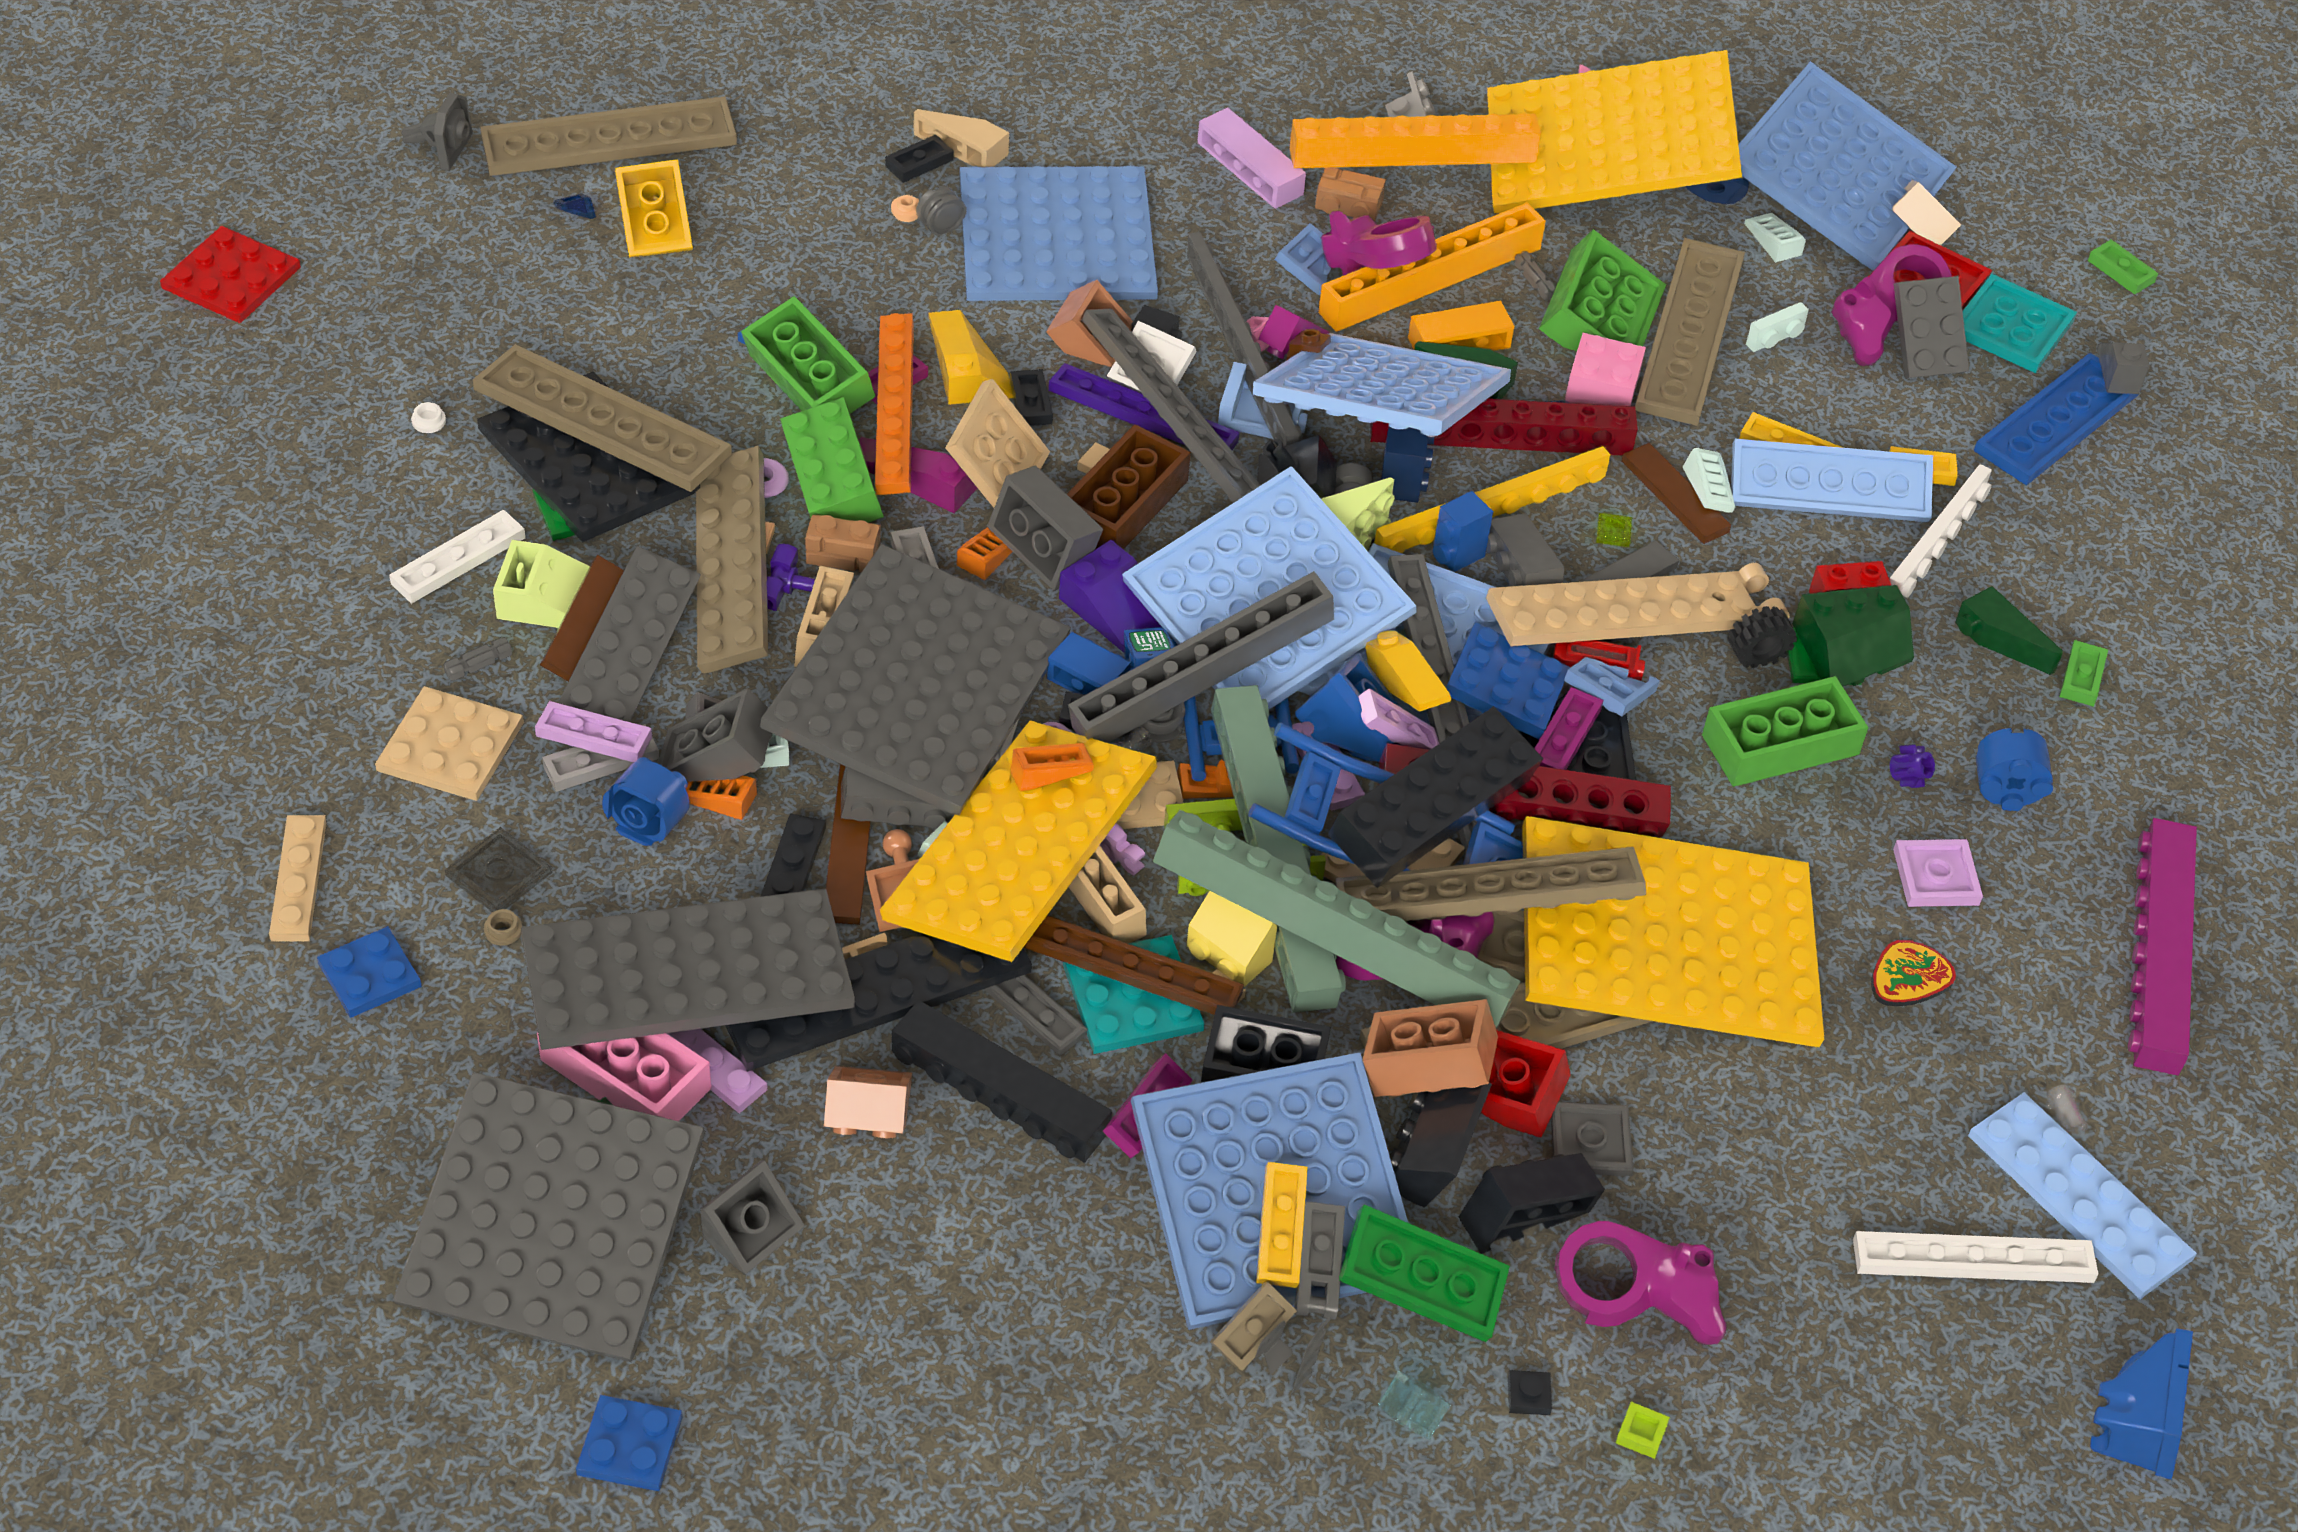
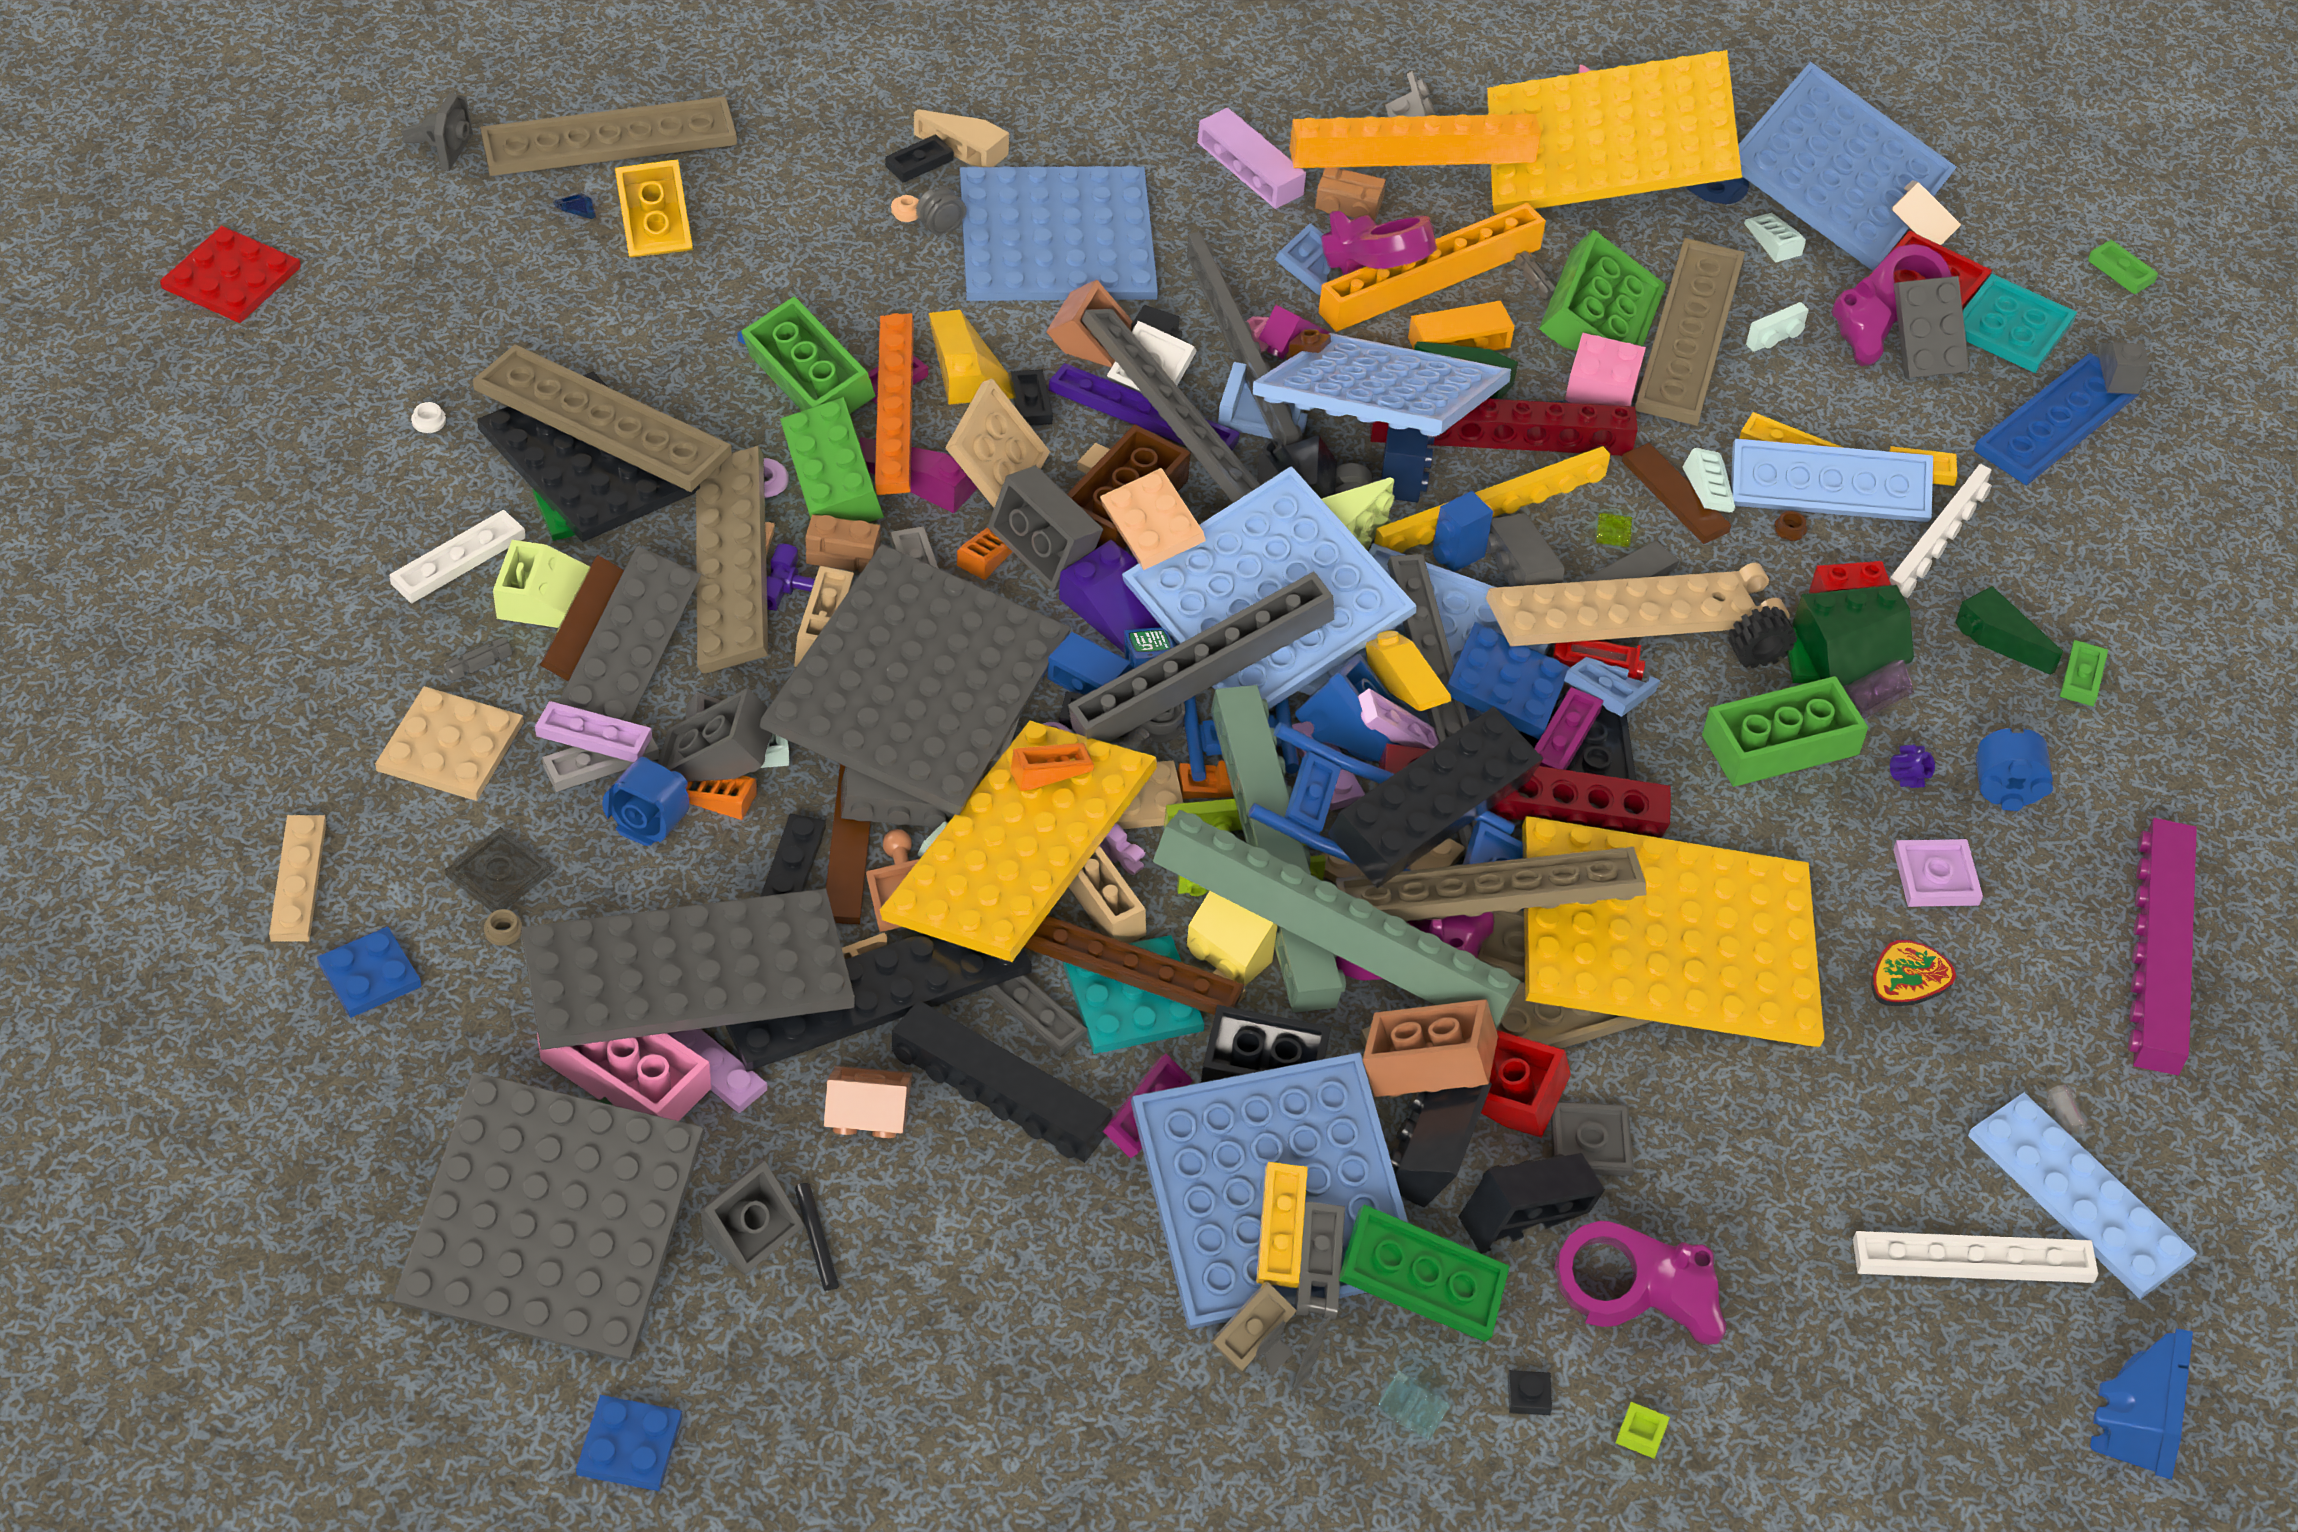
none -> black bar [795,1183,839,1291]
none -> light nougat plate [1100,468,1206,570]
none -> reddish brown plate [1774,511,1807,541]
none -> clear purple plate [1843,660,1914,719]

